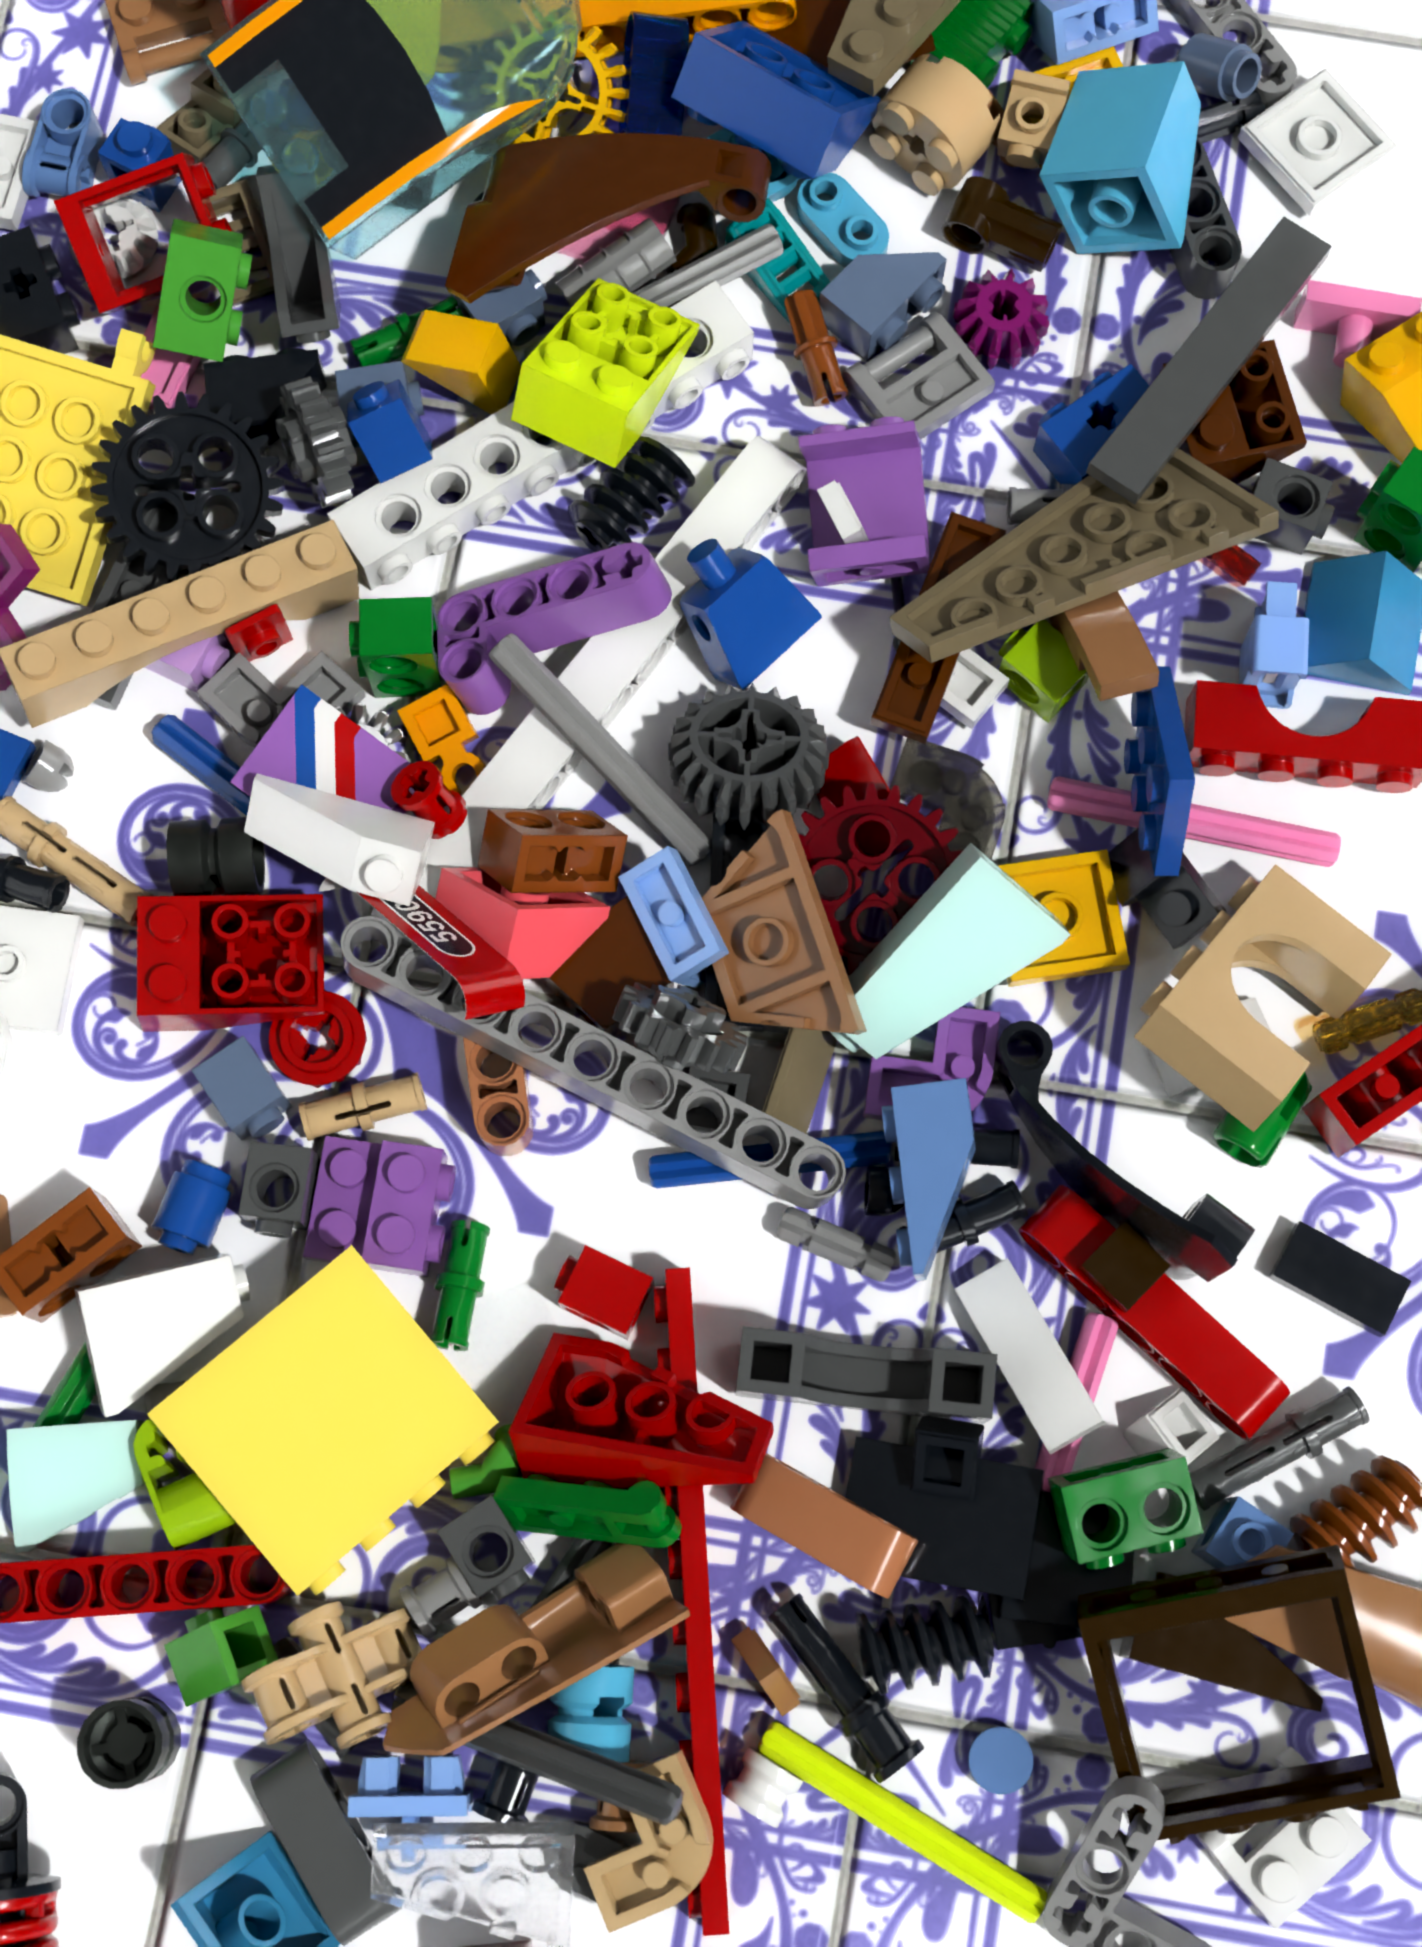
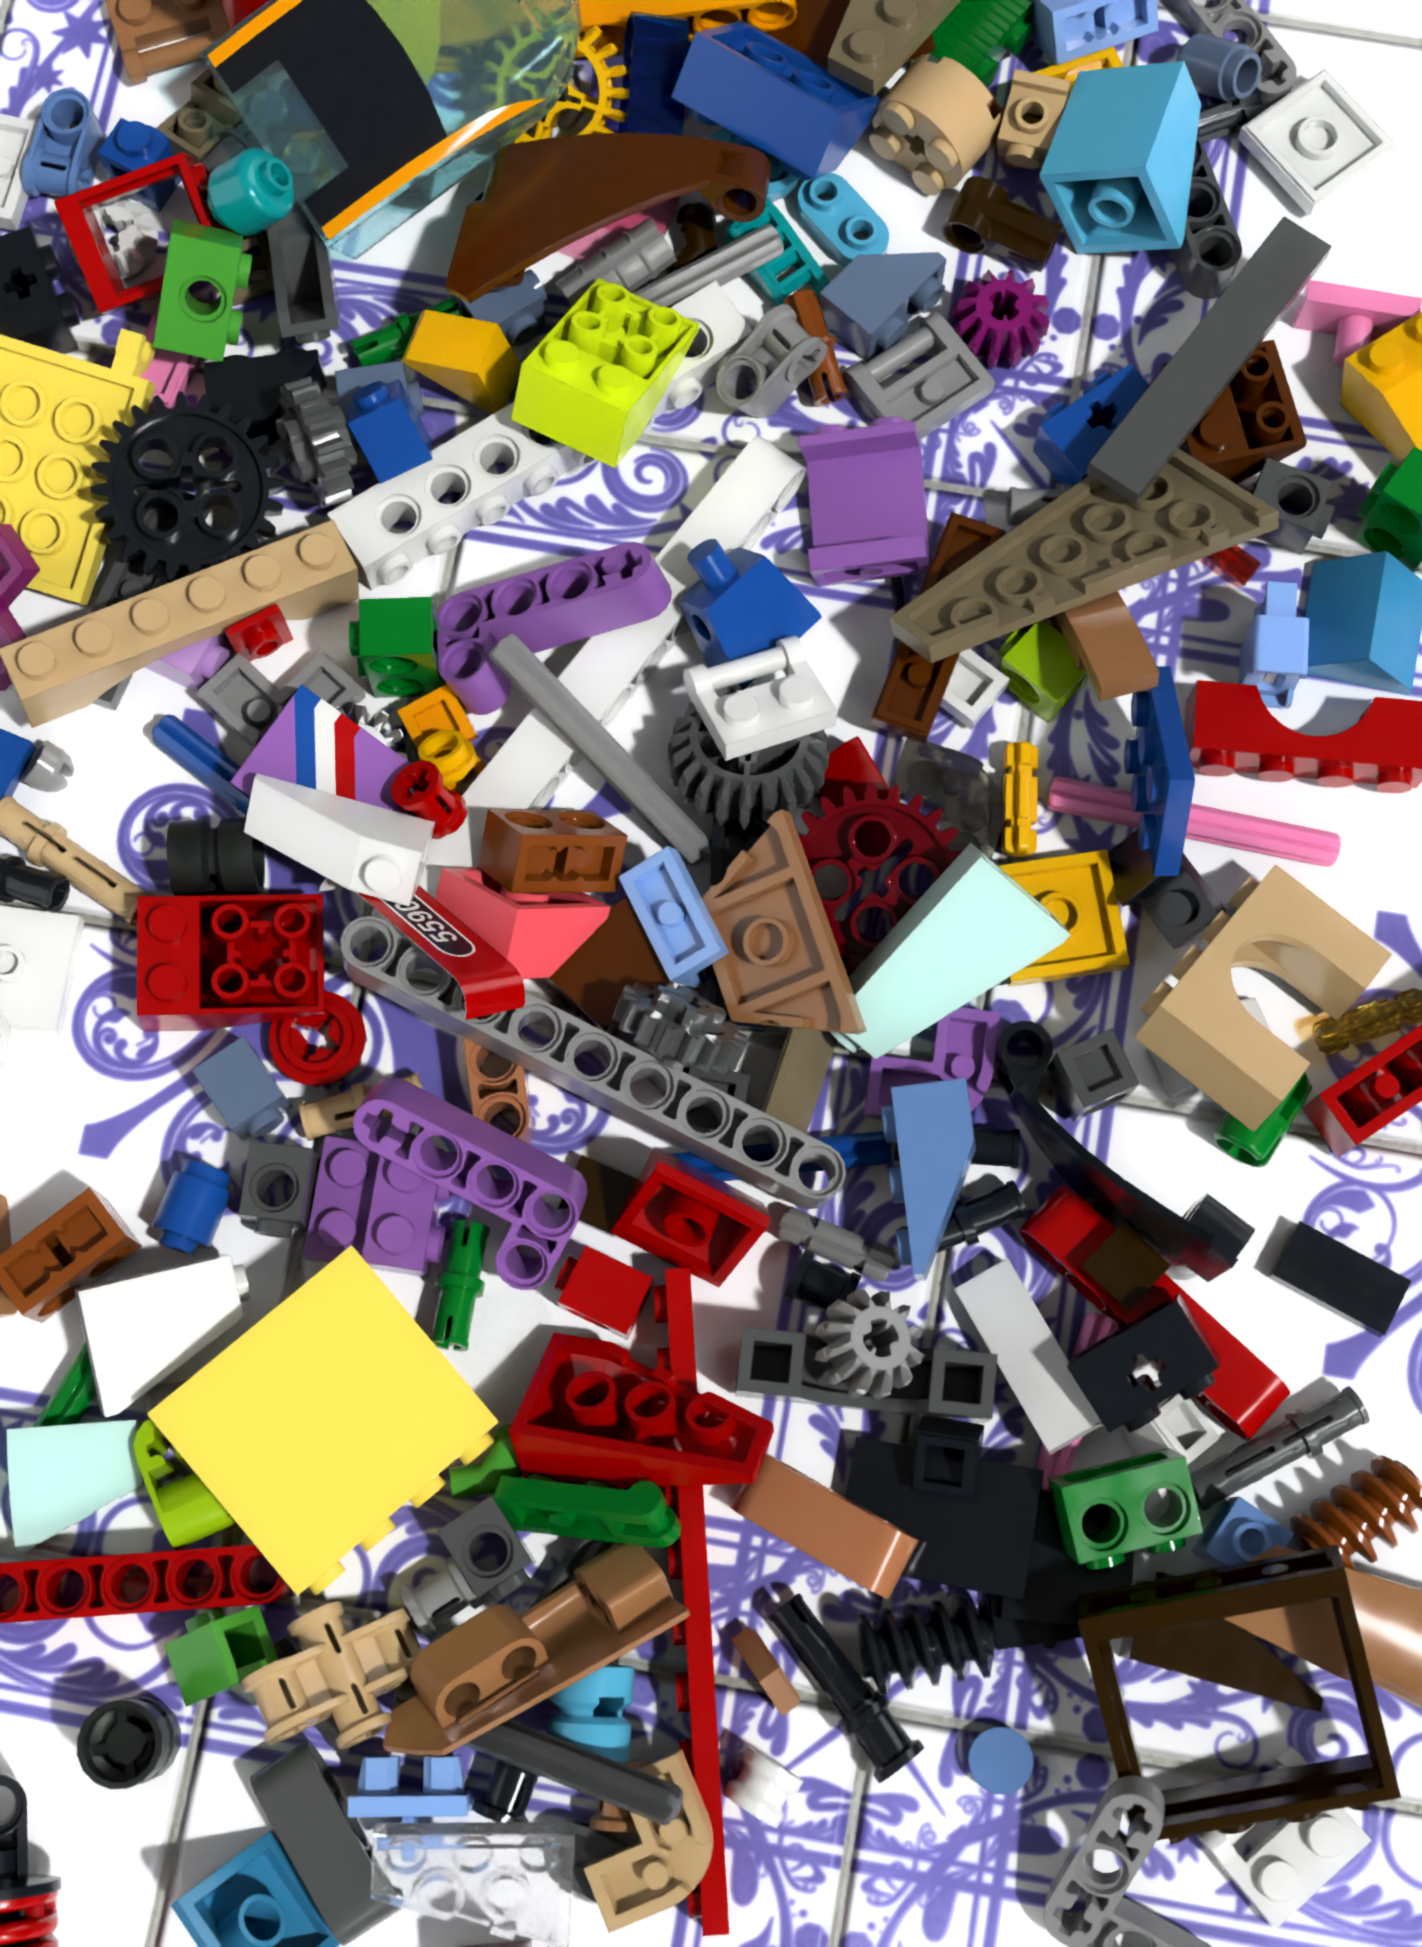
black piece [568,436,695,552] -> none
neon yellow axle [758,1721,1048,1923] -> none
white tile [817,480,869,544] -> none
black hinge [864,1166,905,1216] -> none
none -> teal head [207,147,294,236]
none -> medium lavender beam [353,1078,588,1290]
none -> yellow plate [418,730,477,785]
none -> dark brown tile [558,1155,637,1238]
none -> red slope [610,1146,771,1288]
none -> white plate [683,635,837,761]
none -> light grey piece [716,304,827,418]
none -> black bush [782,1249,862,1313]
none -> light grey gear [814,1289,925,1400]
none -> yellow axle [1001,741,1038,857]
none -> dark grey brick [1047,1028,1140,1122]
none -> black brick [1067,1293,1221,1433]

